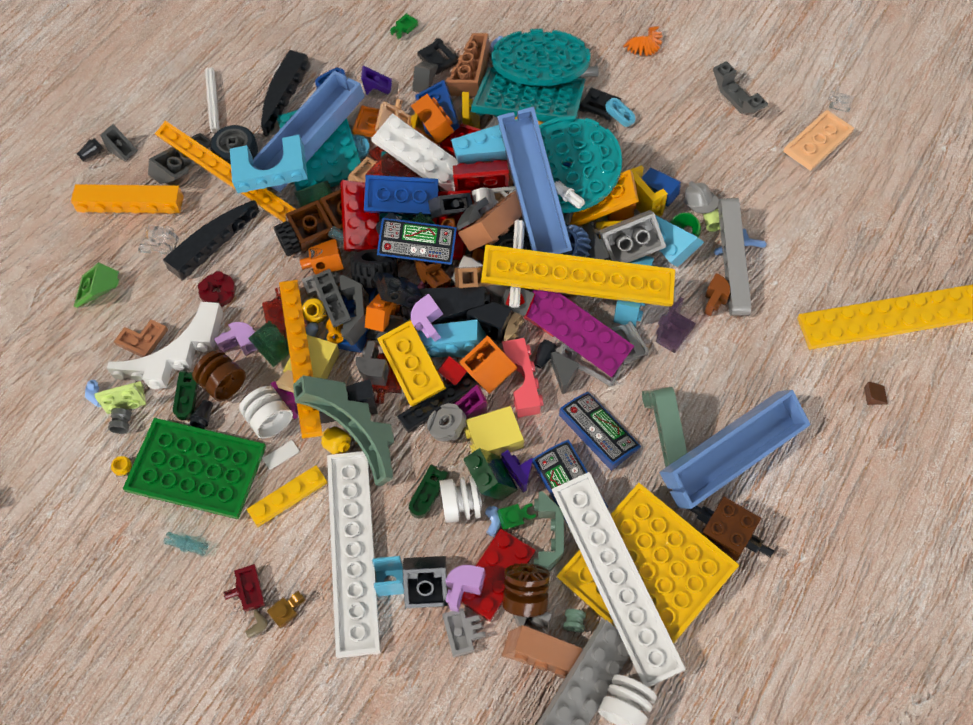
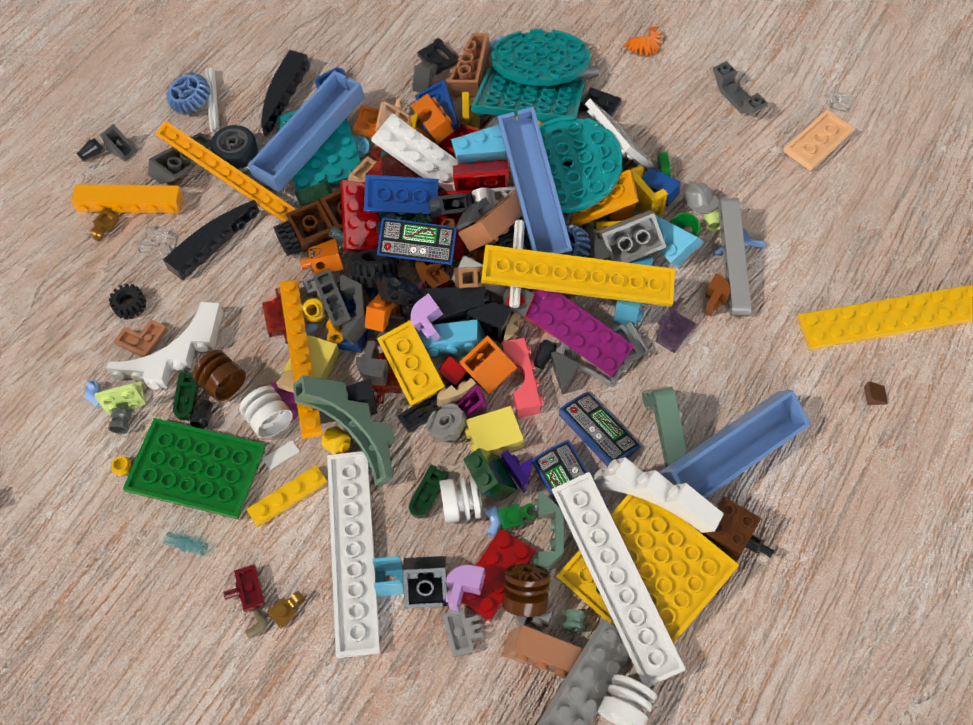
bright green slope [74,262,119,308] -> none
dark red plate [198,271,236,307] -> none
lavender brick [214,322,262,356] -> none
medium azure arch [230,135,308,193] -> none
clear green brick [248,321,289,367] -> none
dark purple slope [361,65,392,95] -> none
green plate [390,13,418,39] -> none
white axle [554,181,585,209] -> none
medium azure plate [605,98,635,127] -> none
none -> pearl gold plate [90,210,120,242]
none -> black tyre [109,284,146,320]
none -> medium blue gear [166,72,211,115]
none -> tan slope [437,378,476,407]
none -> white piece [585,99,656,170]
none -> white arch [593,457,724,533]
none -> green beam [657,152,671,177]

